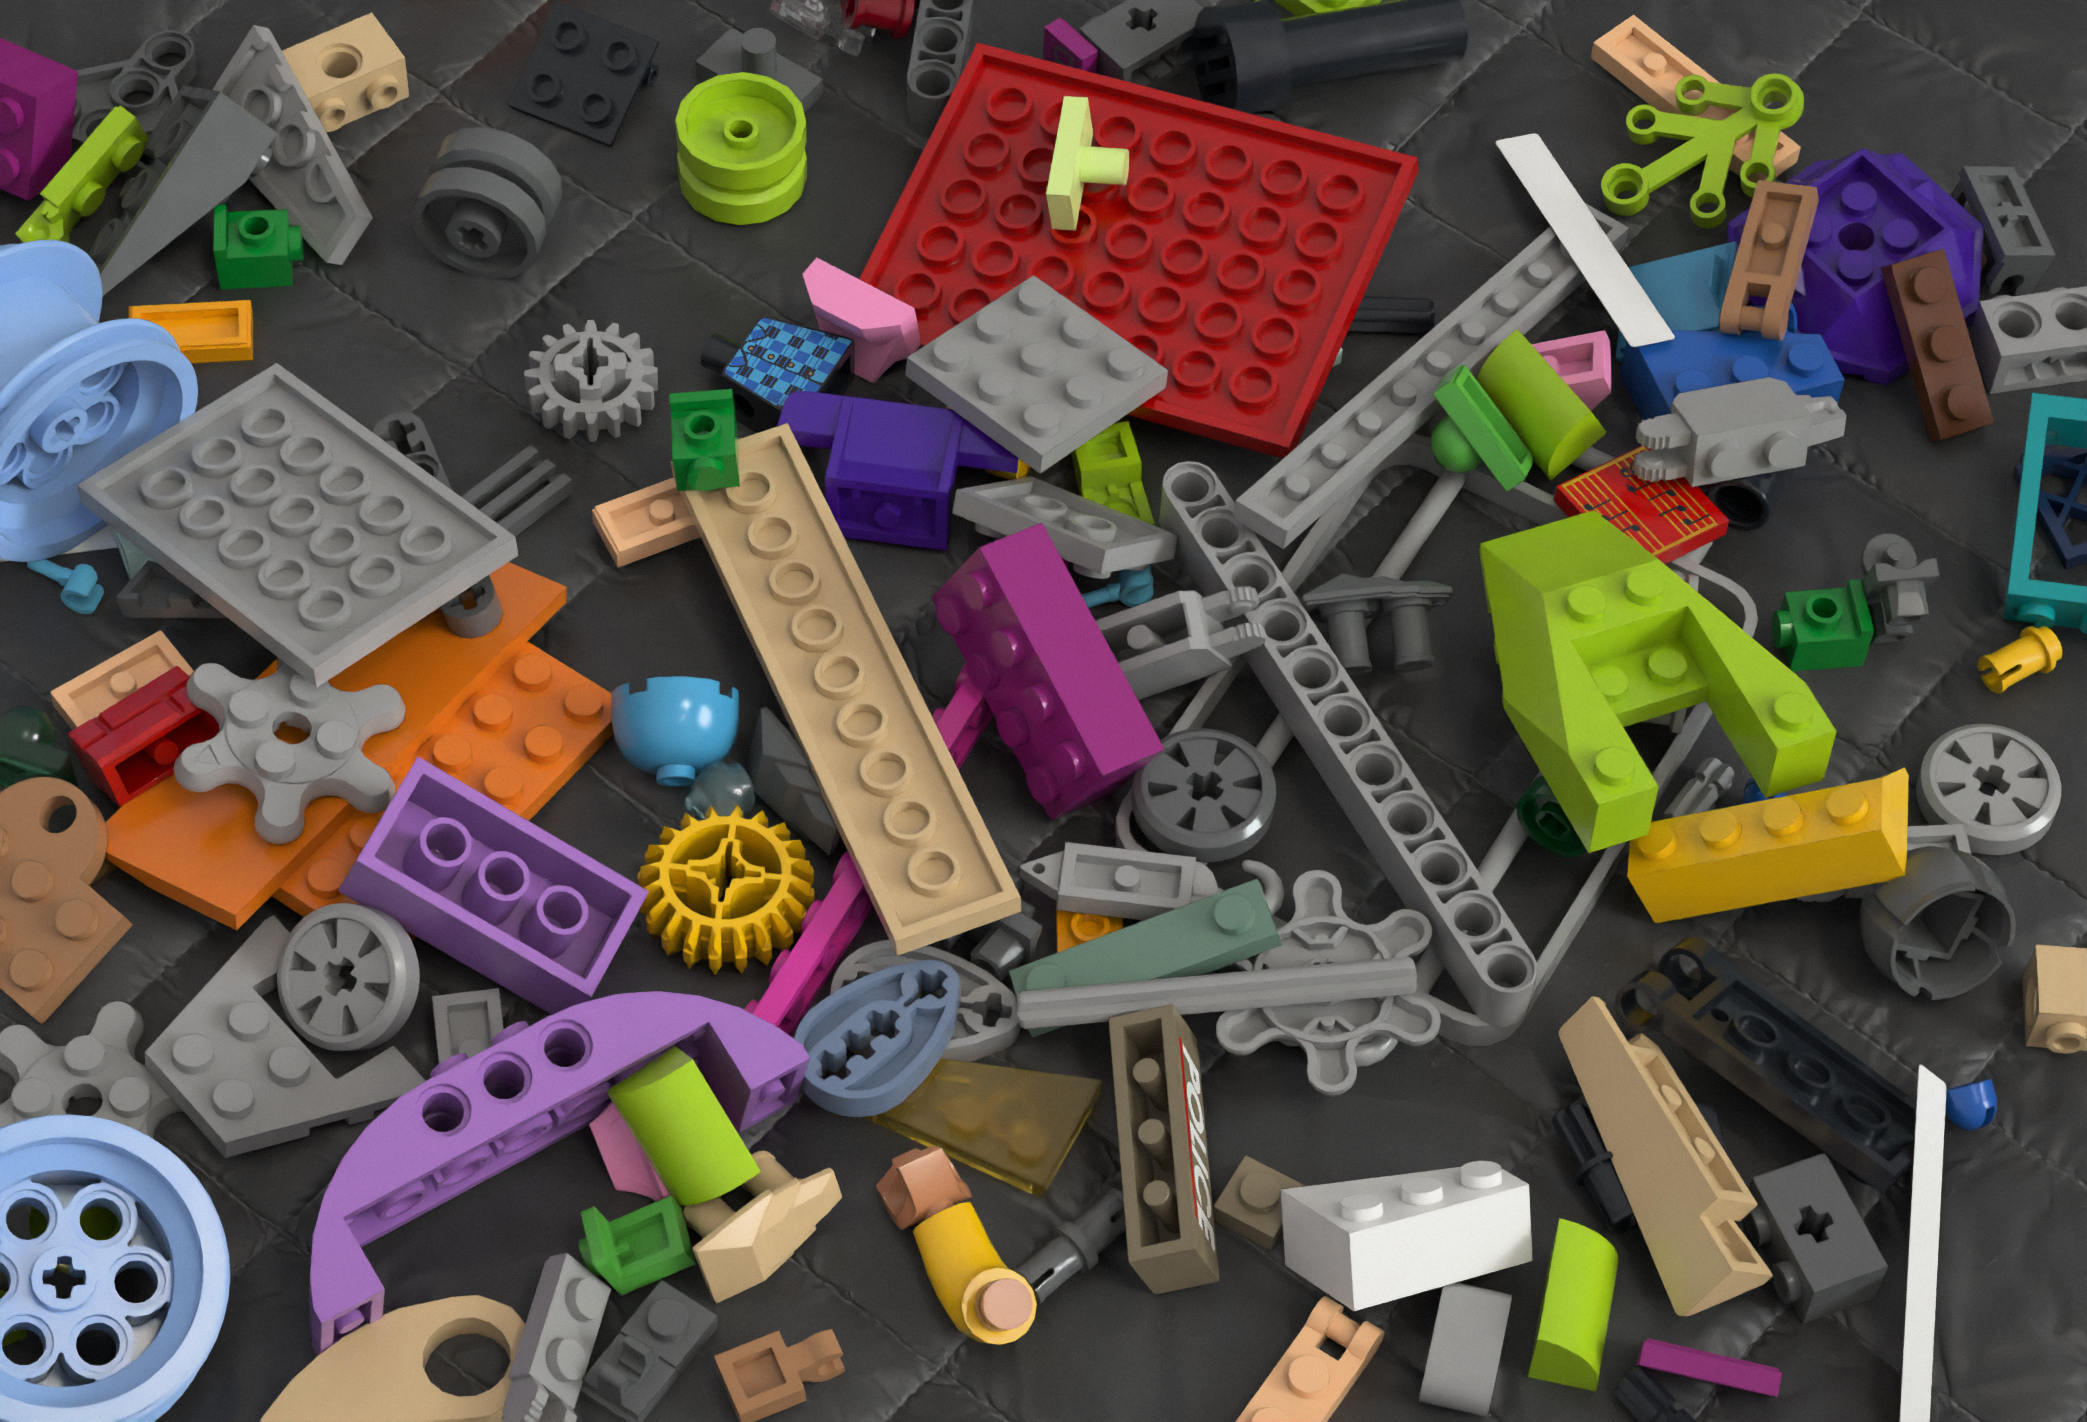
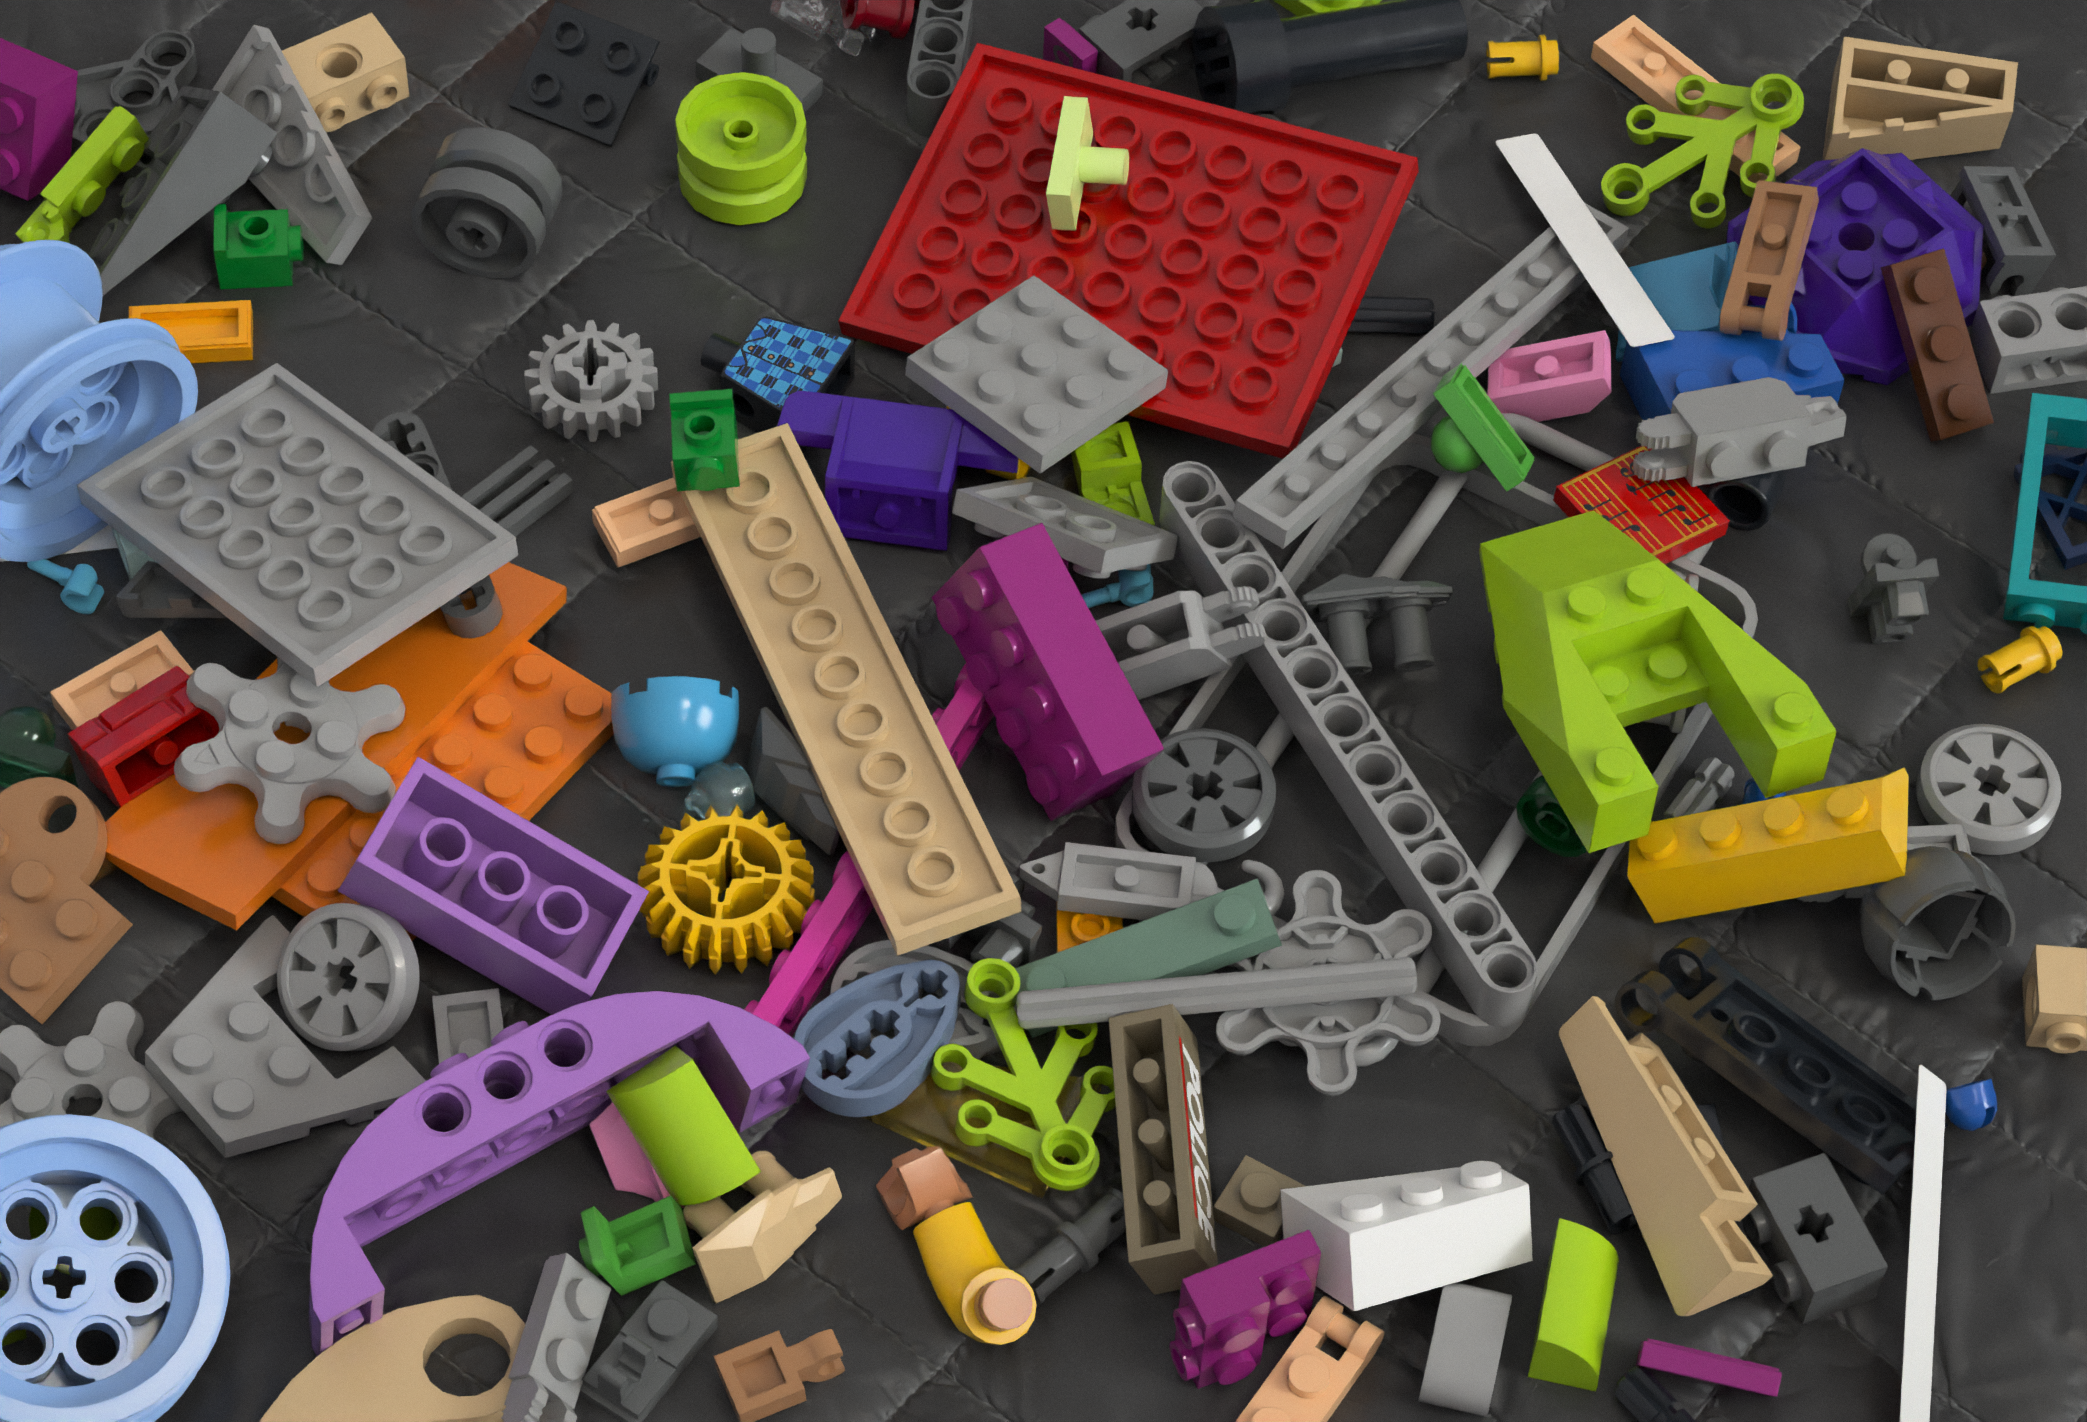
bright pink slope [802,257,921,383] -> none
lime brick [1477,329,1607,481] -> none
green brick [1771,579,1874,672] -> none
none -> lime plant [931,958,1116,1191]
none -> magenta plate [1169,1230,1321,1389]
none -> yellow pin [1486,35,1559,81]
none -> tan wedge [1822,37,2018,161]

